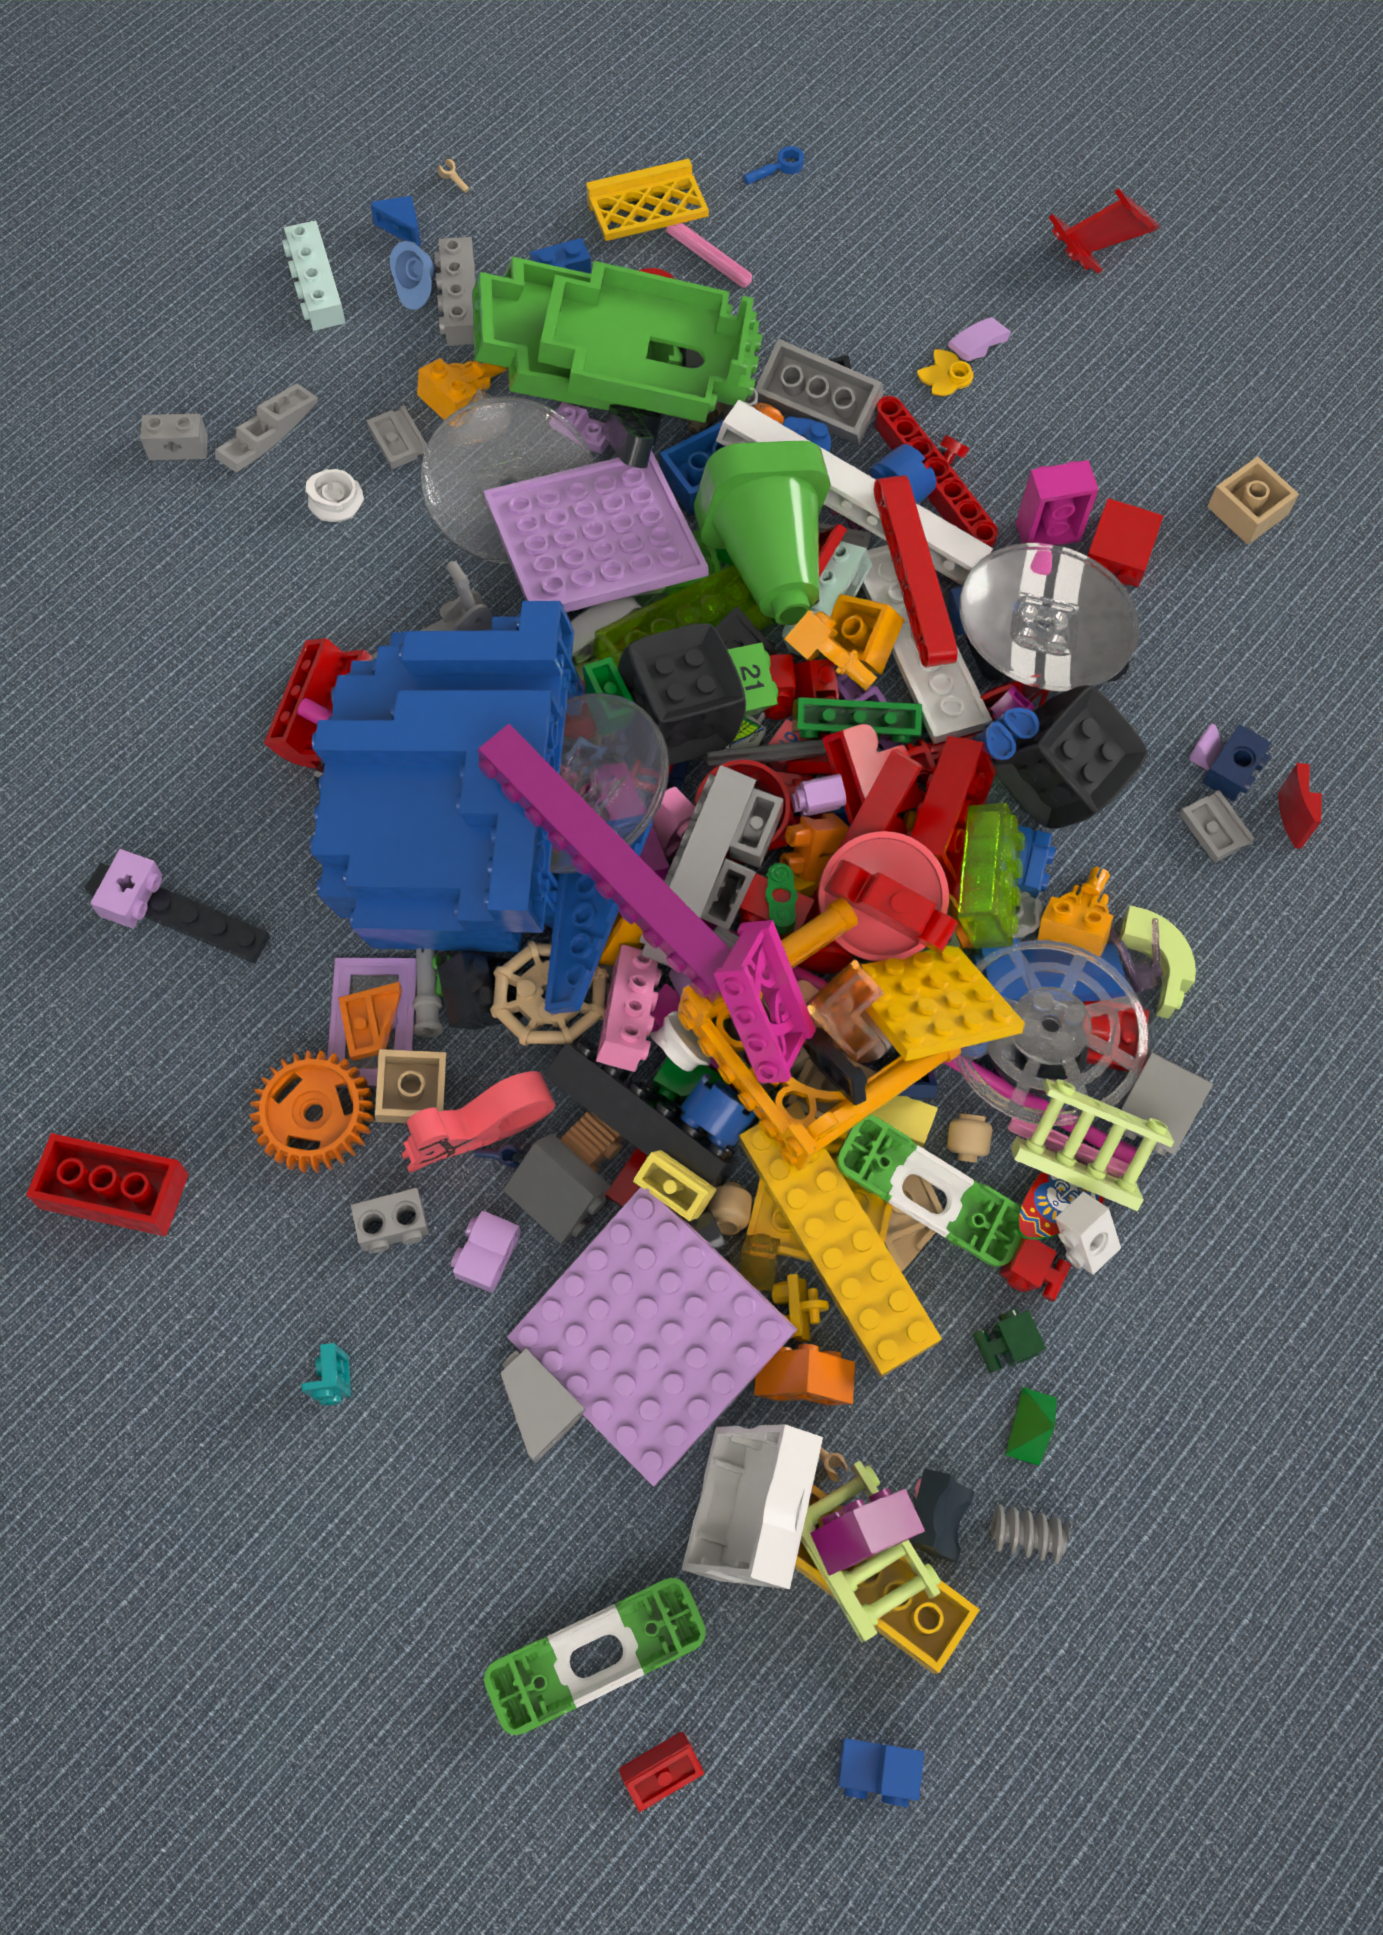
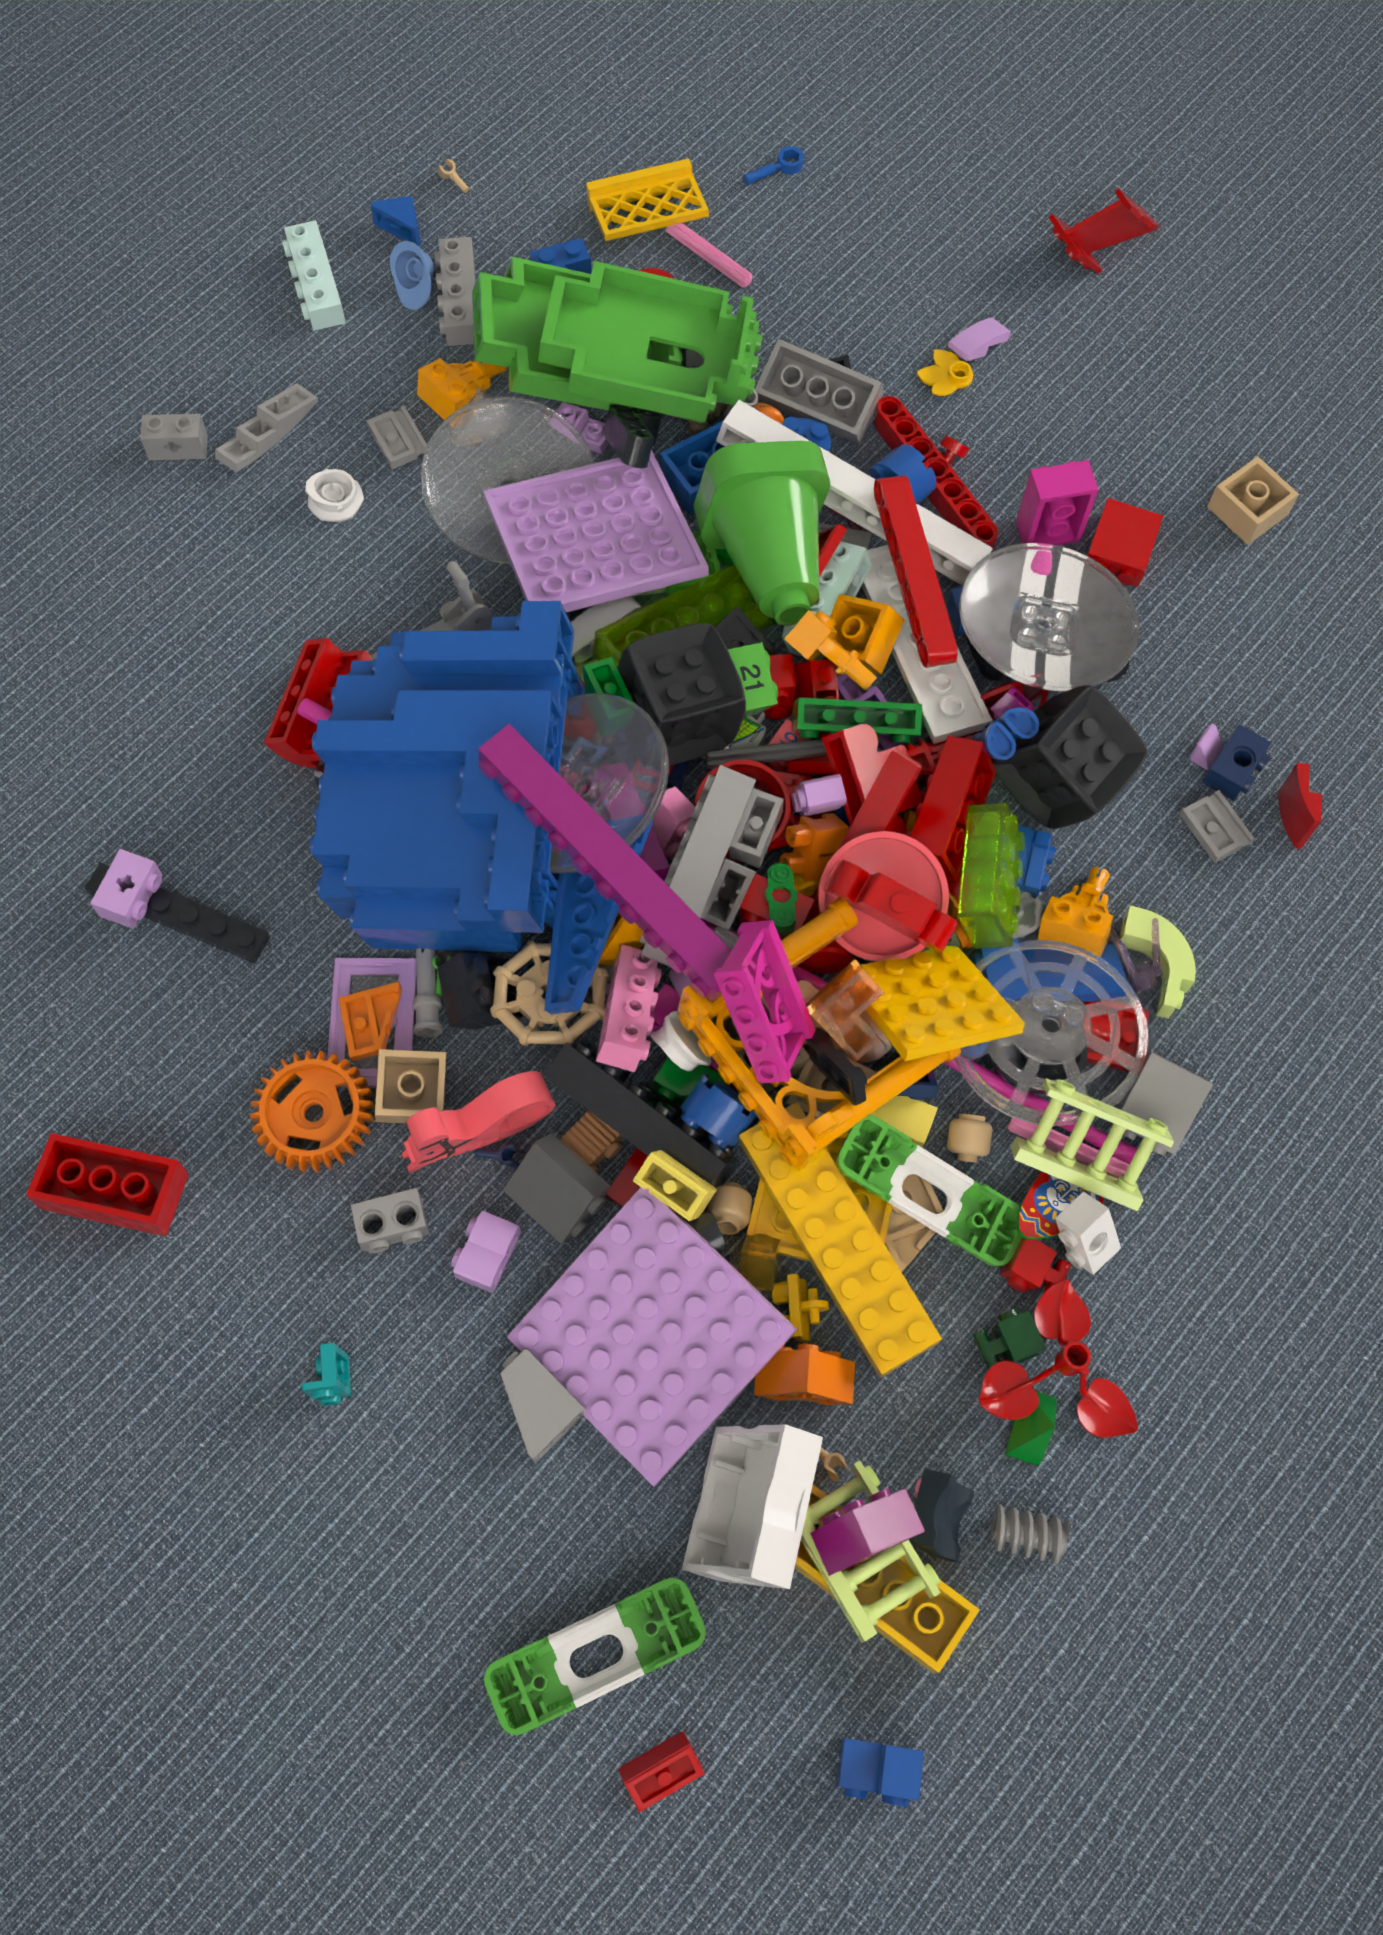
none -> red plant [978,1279,1138,1438]

